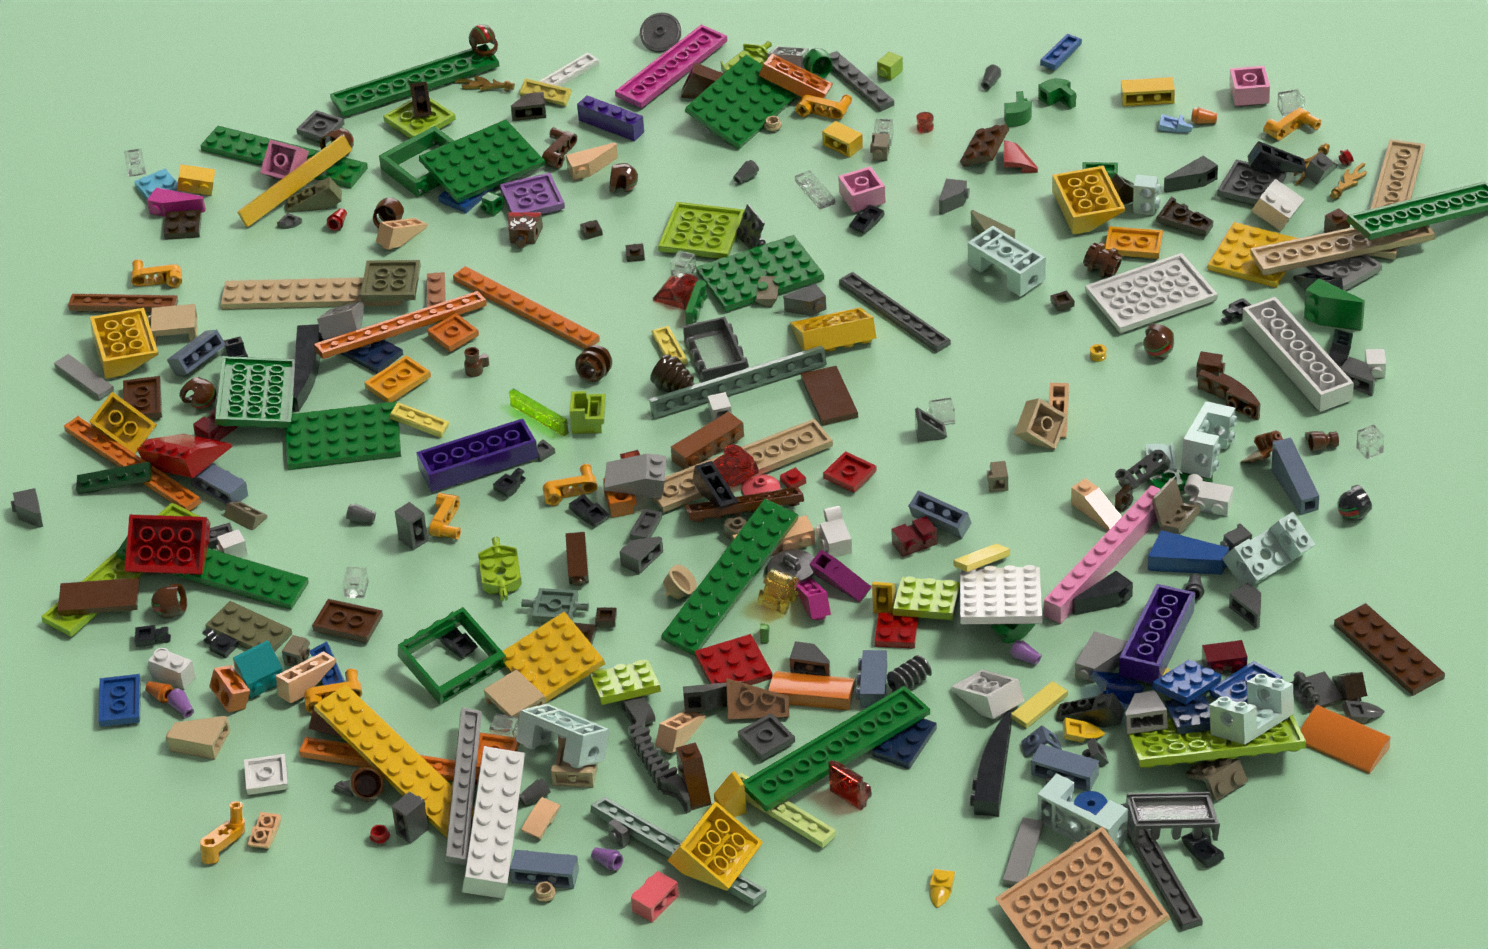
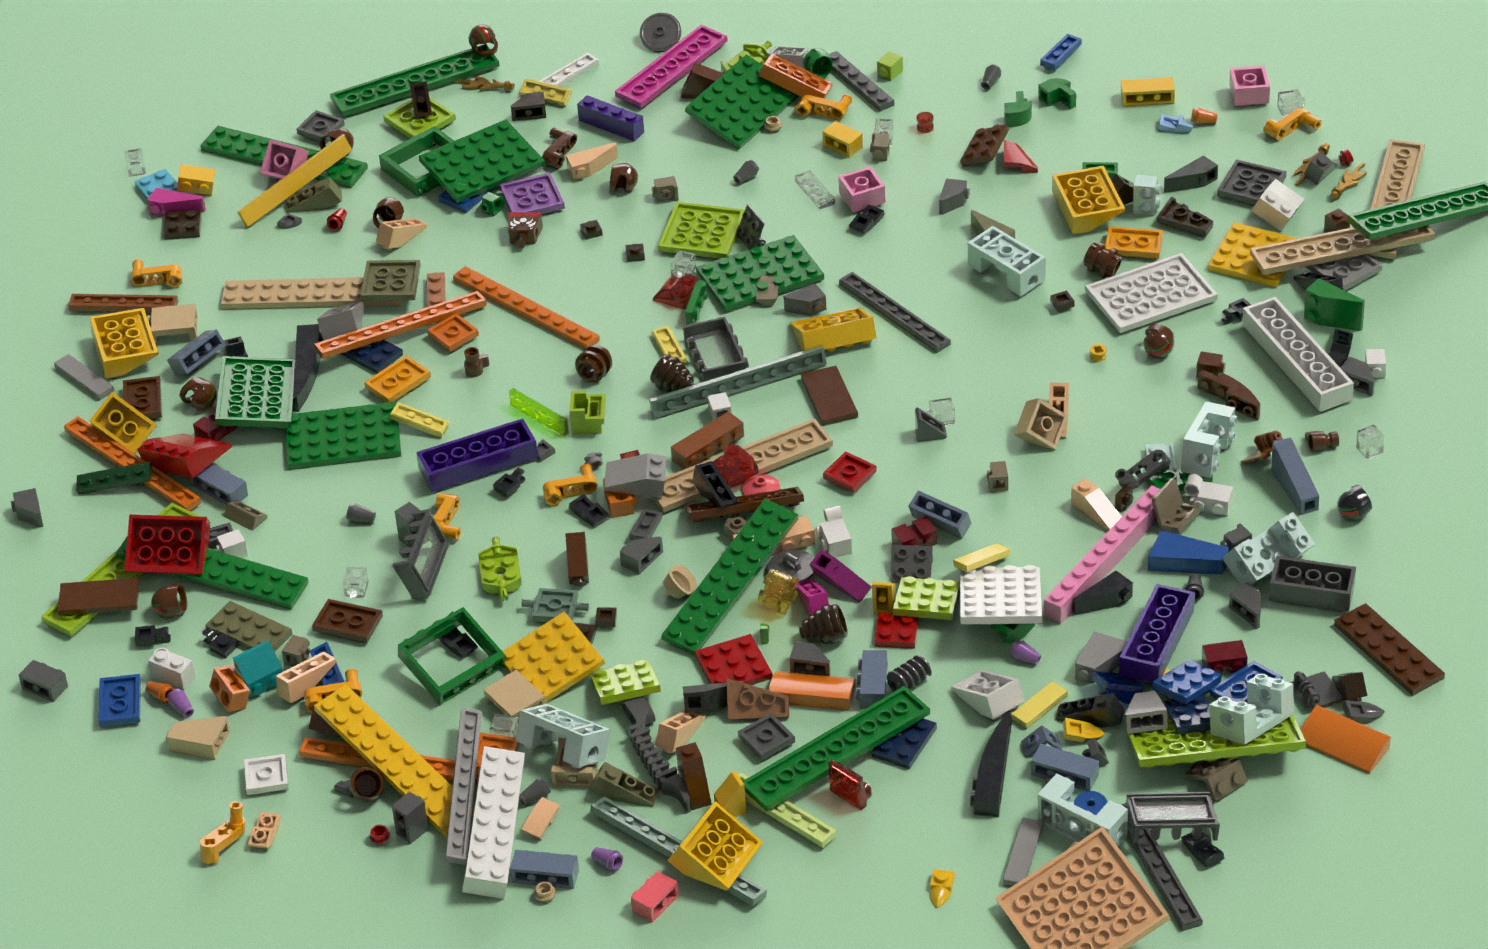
flat silver plate [608,819,630,848] -> none
red plate [780,467,807,488] -> none
black slope [1247,141,1306,173] -> none
none -> dark grey brick [18,660,68,702]
none -> dark grey window [392,509,450,599]
none -> light grey plate [584,452,603,469]
none -> olive slope [590,762,660,807]
none -> dark tan brick [651,176,679,202]
none -> dark brown piece [799,604,848,644]
none -> dark grey hinge [891,545,933,583]
none -> dark grey brick [1269,556,1356,611]

